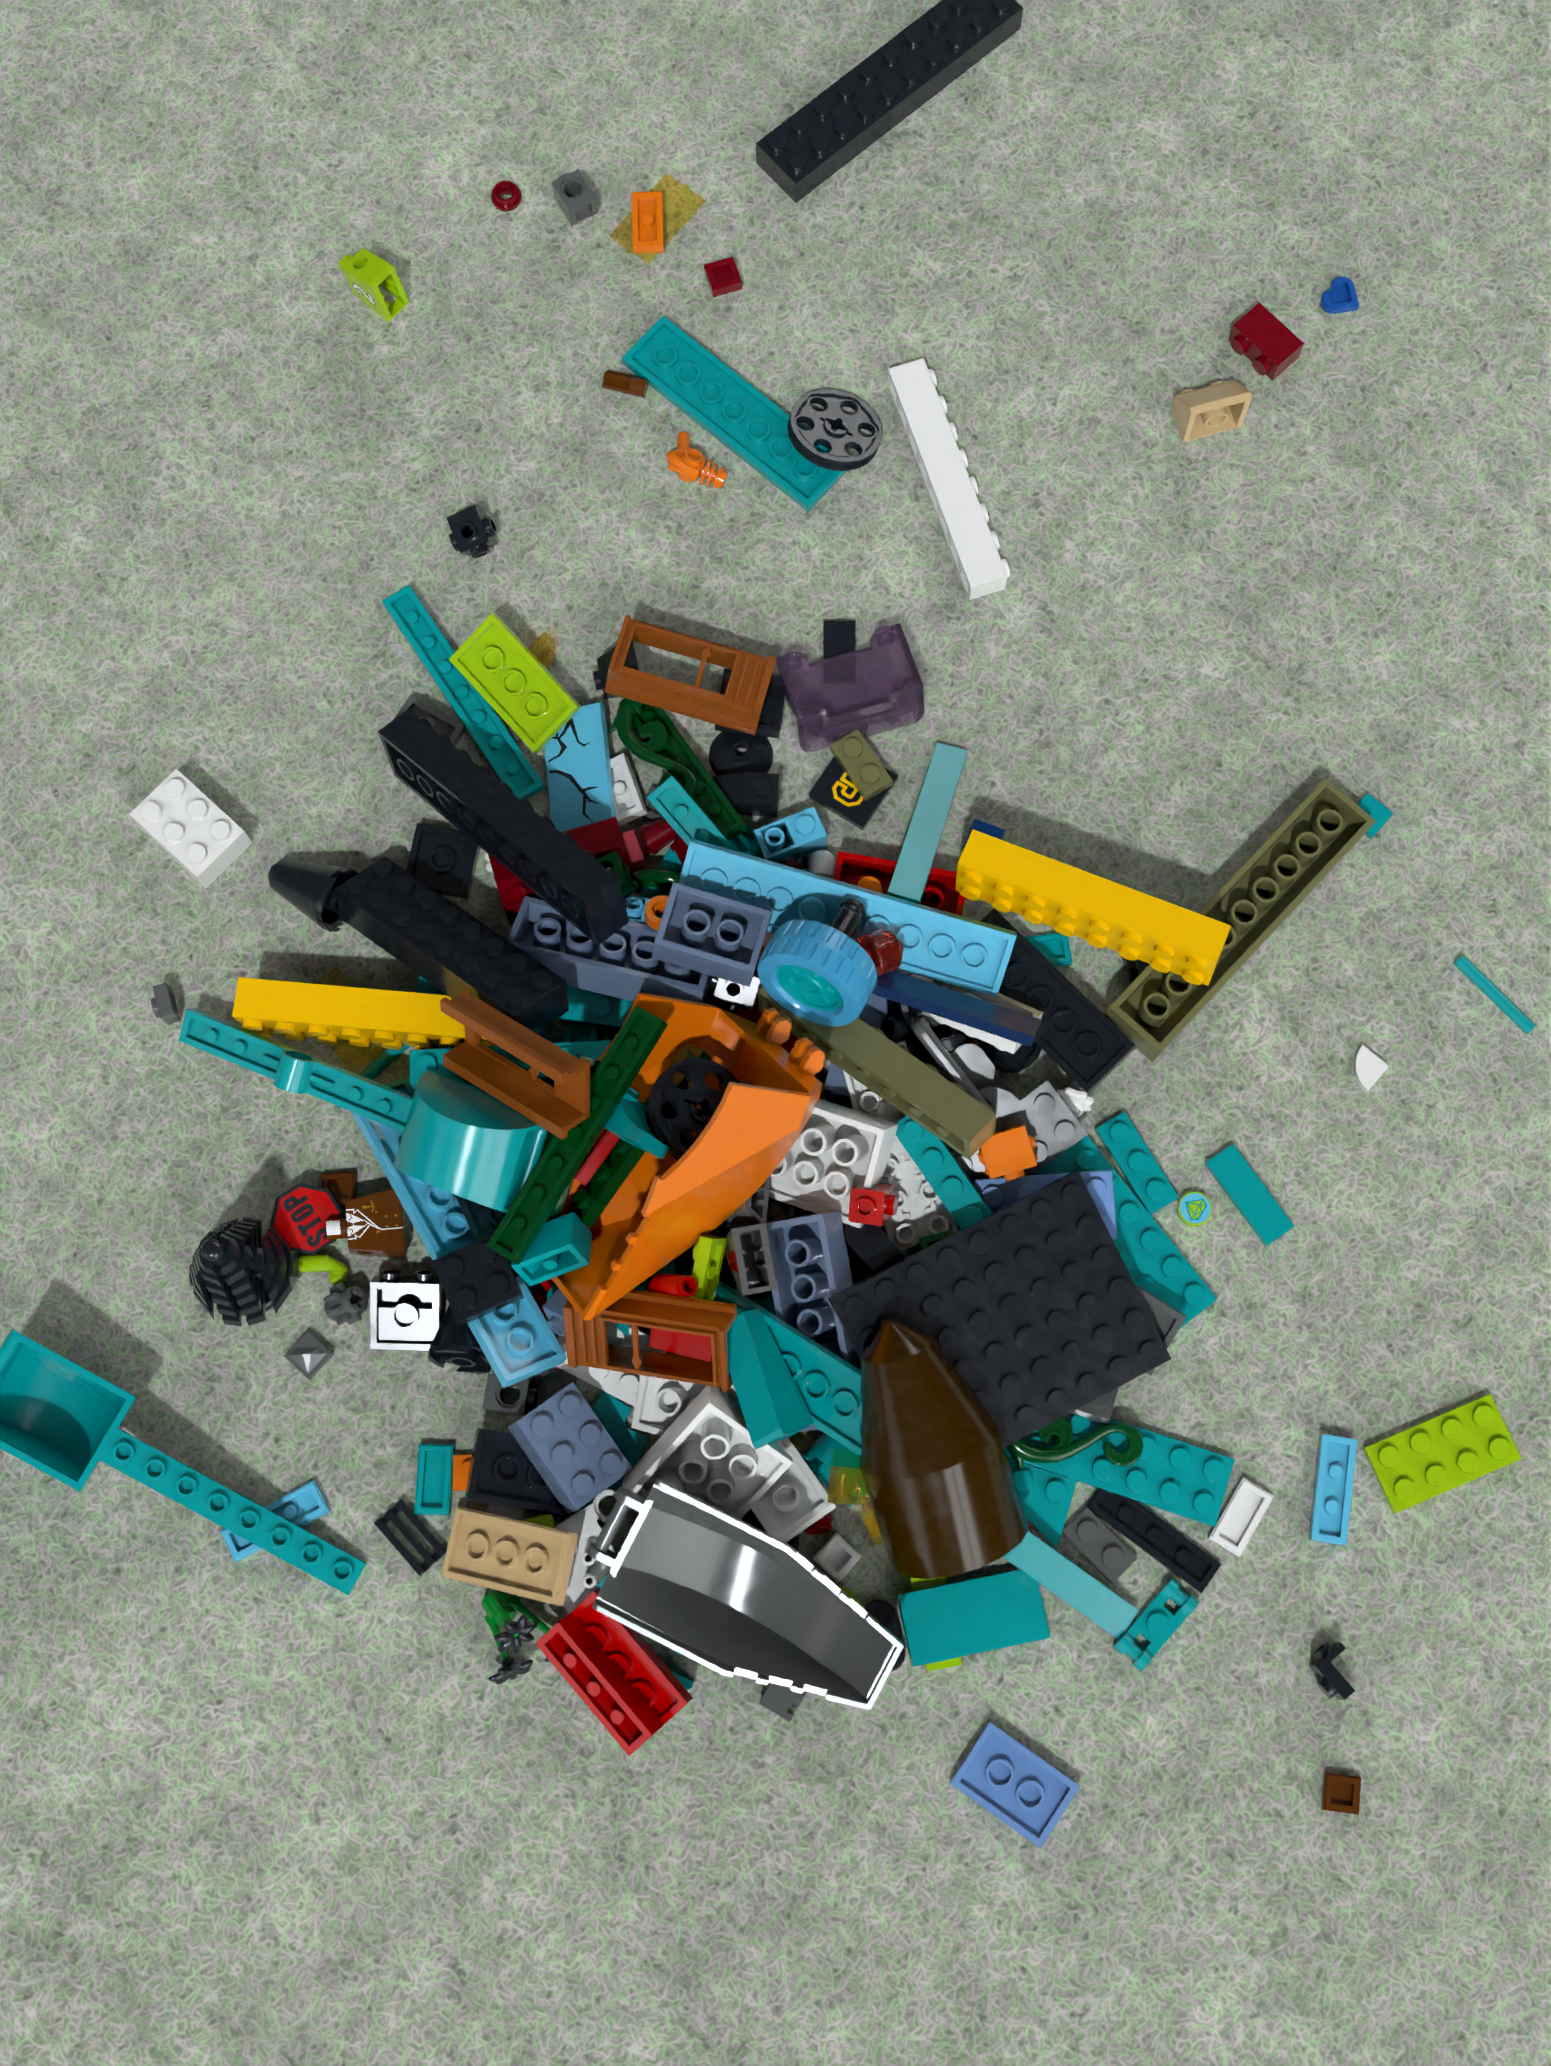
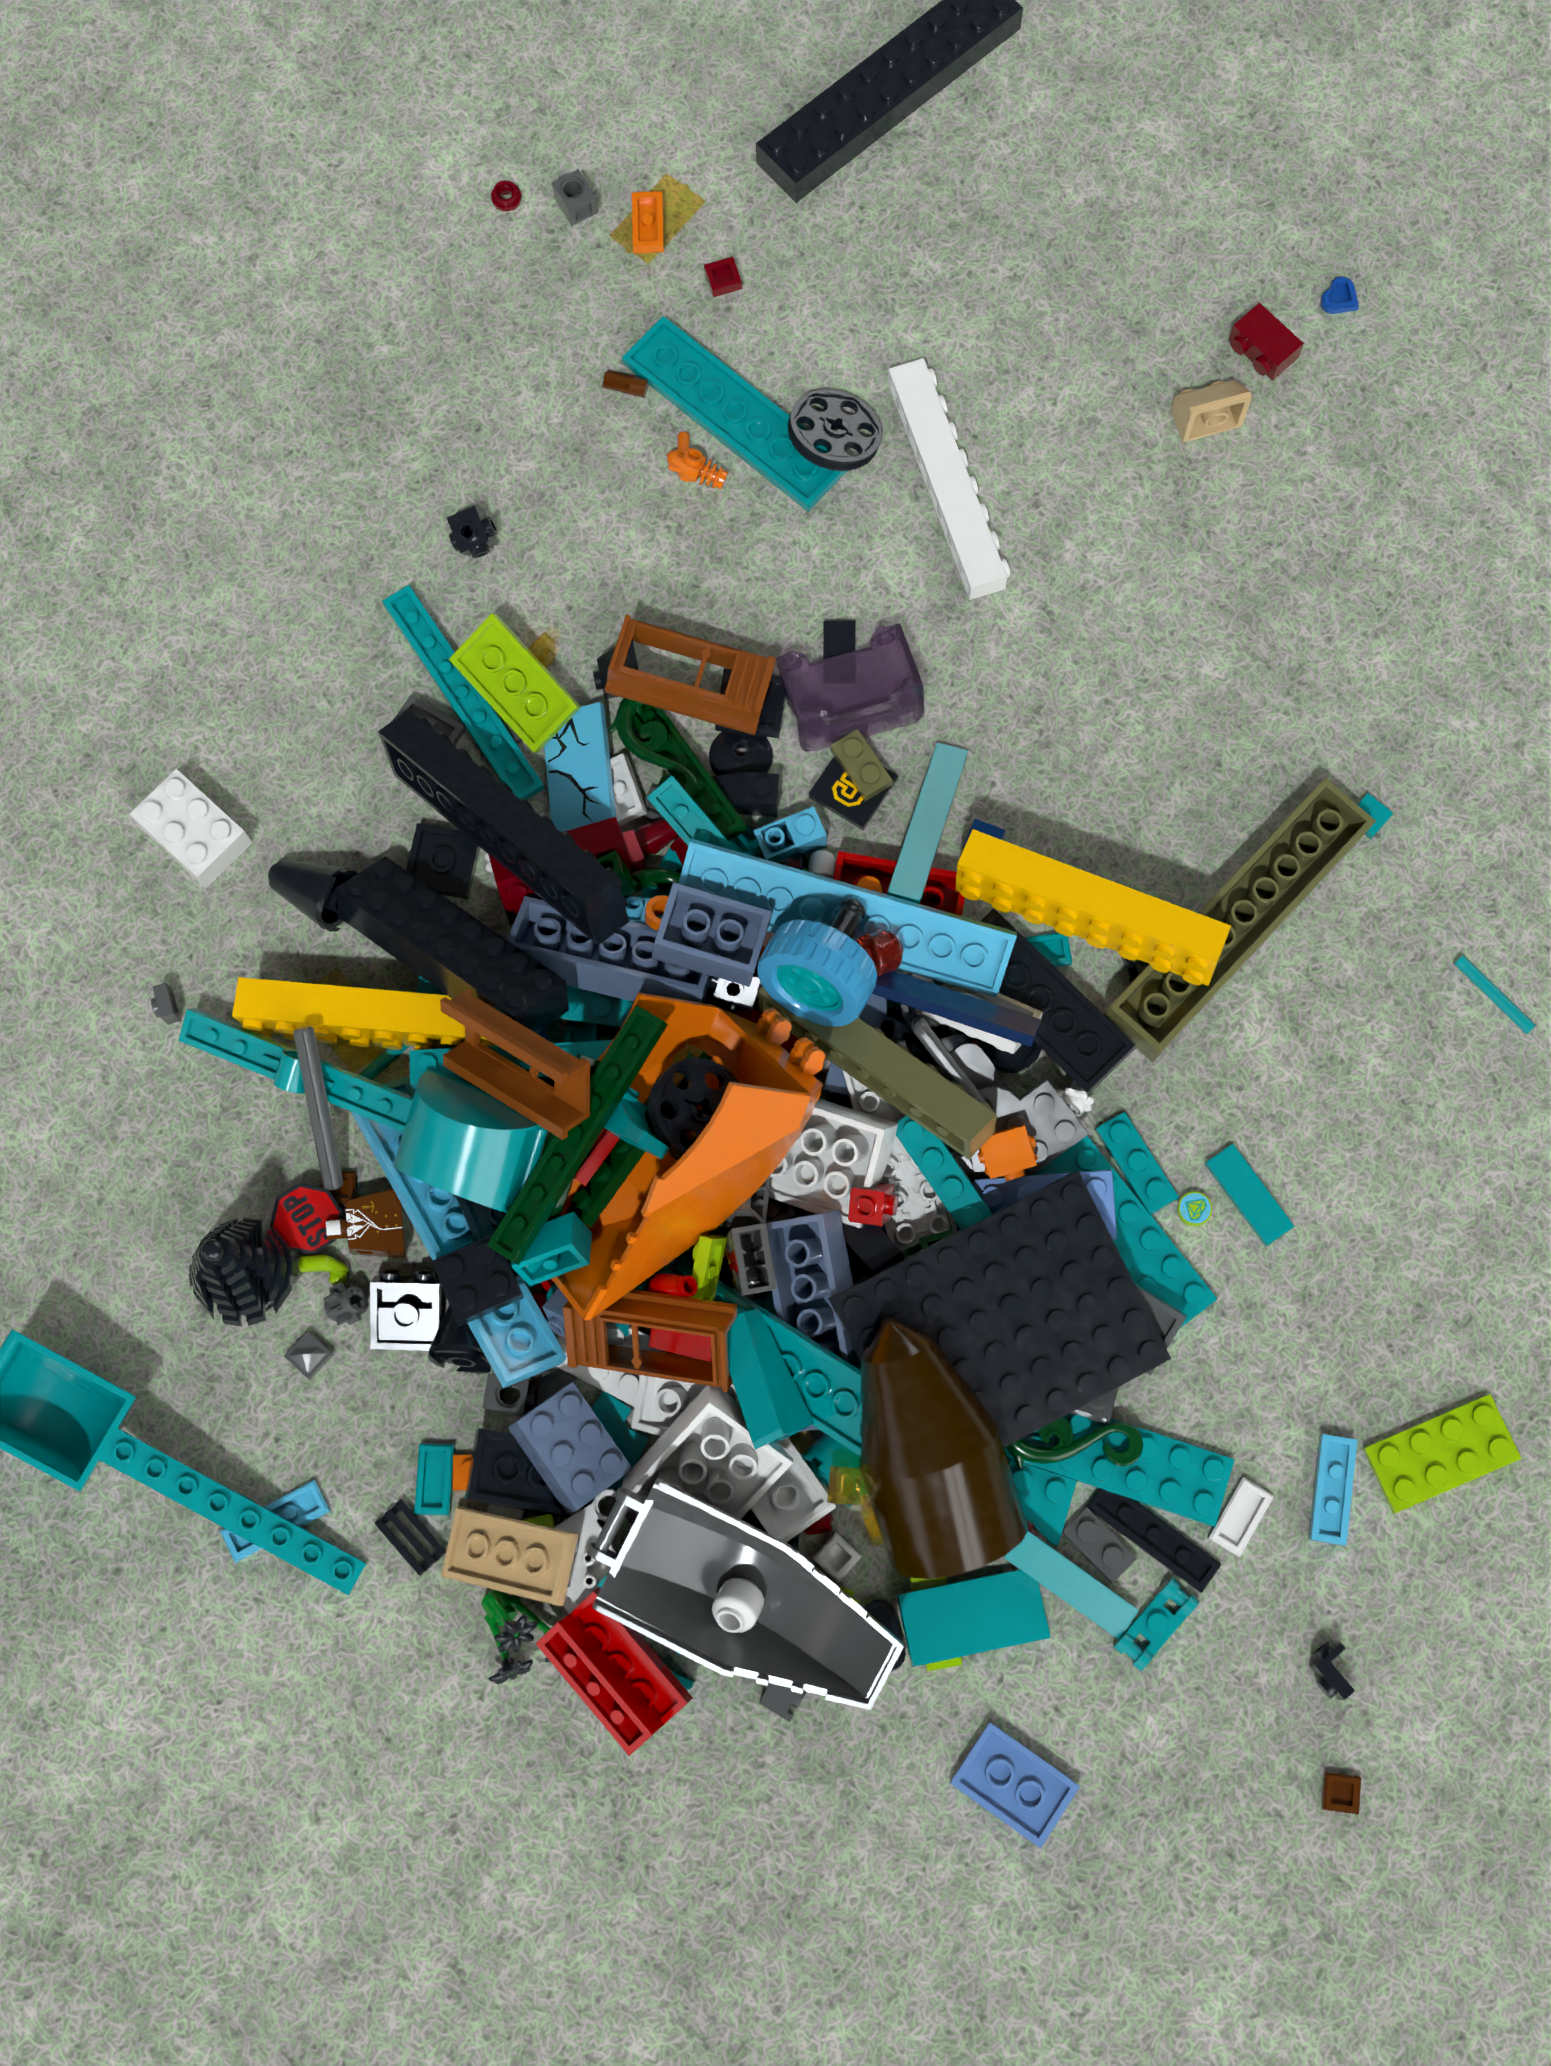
lime torso [339,248,410,323] -> none
white tile [1354,1045,1389,1093] -> none
none -> dark grey axle [293,1026,343,1190]
none -> white head [712,1578,764,1633]

